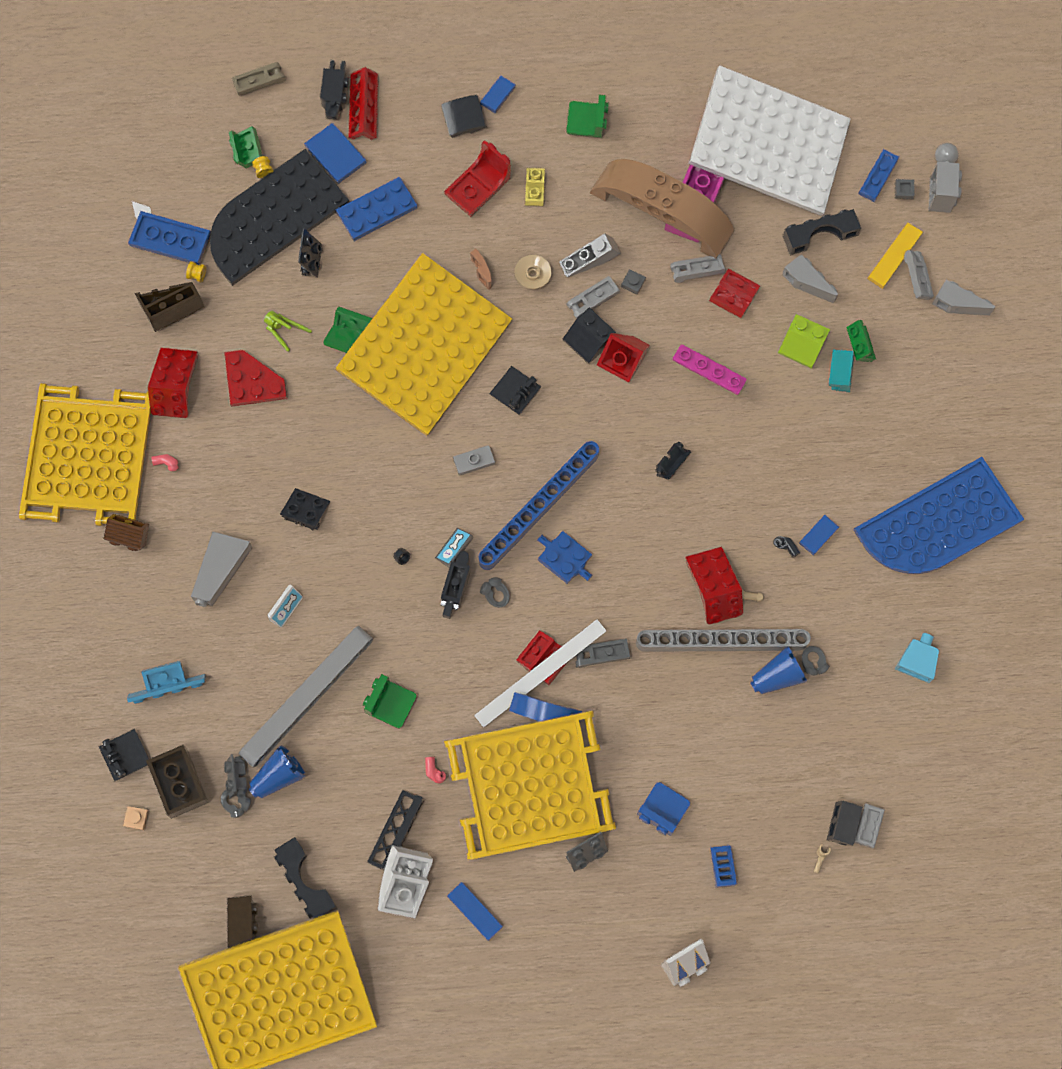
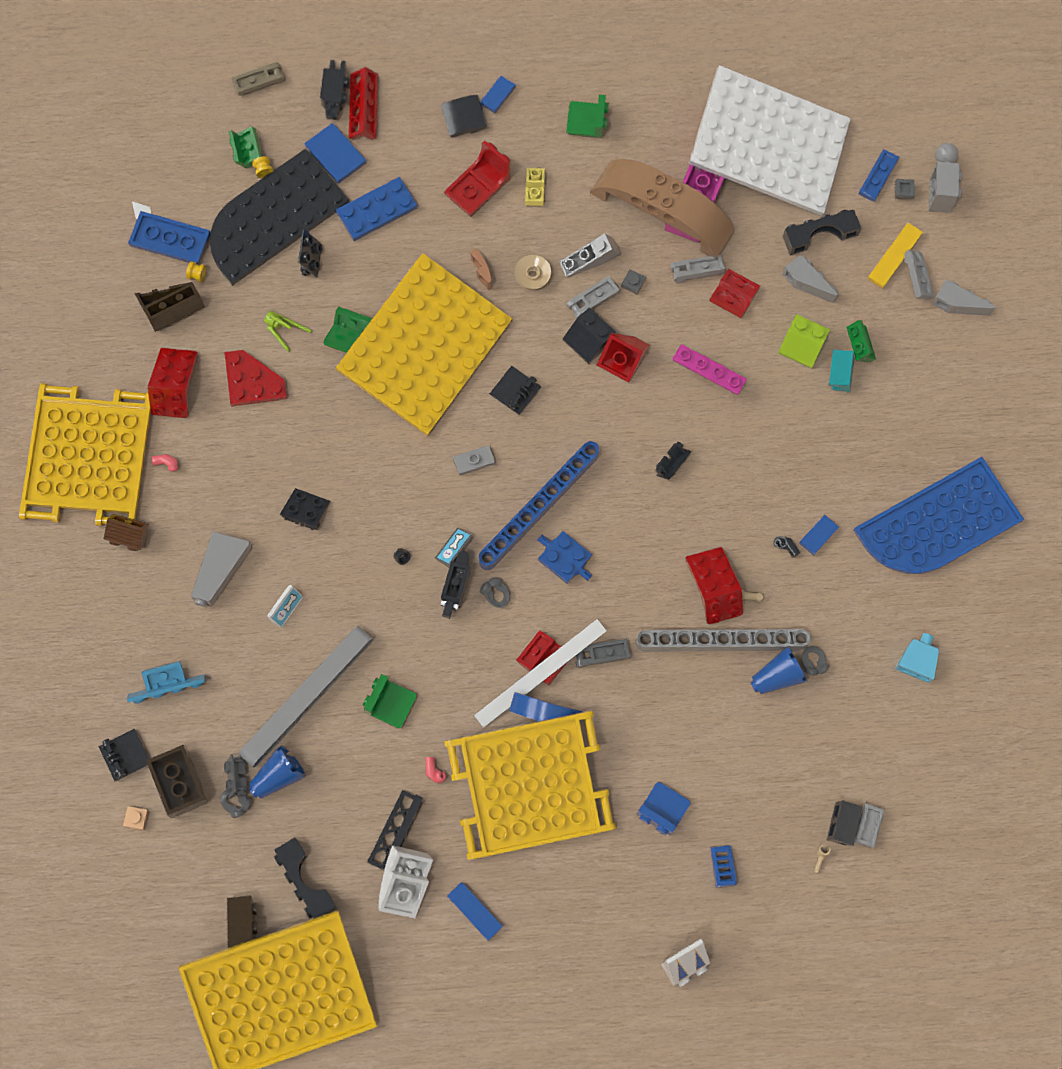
dark grey hinge [565,832,608,872] -> none

